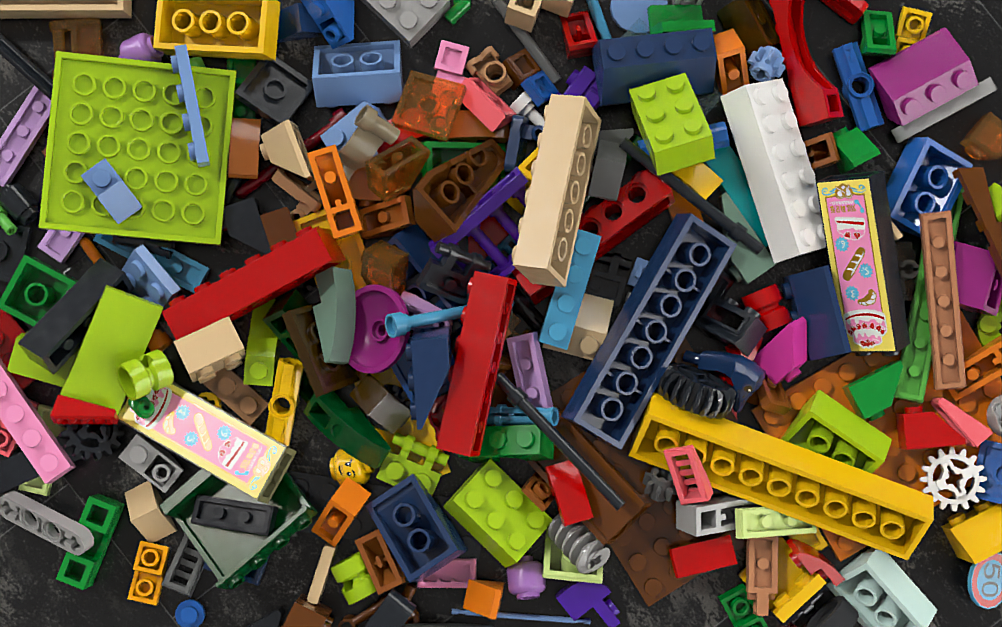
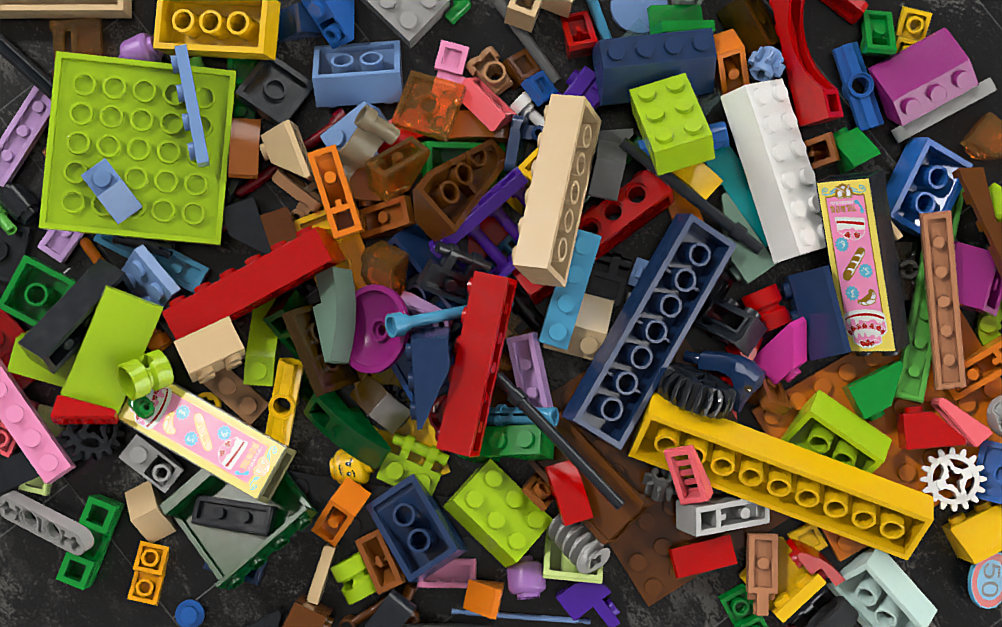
dark grey slope [161,534,205,598] -> none
yellowish green tile [735,506,817,539] -> none

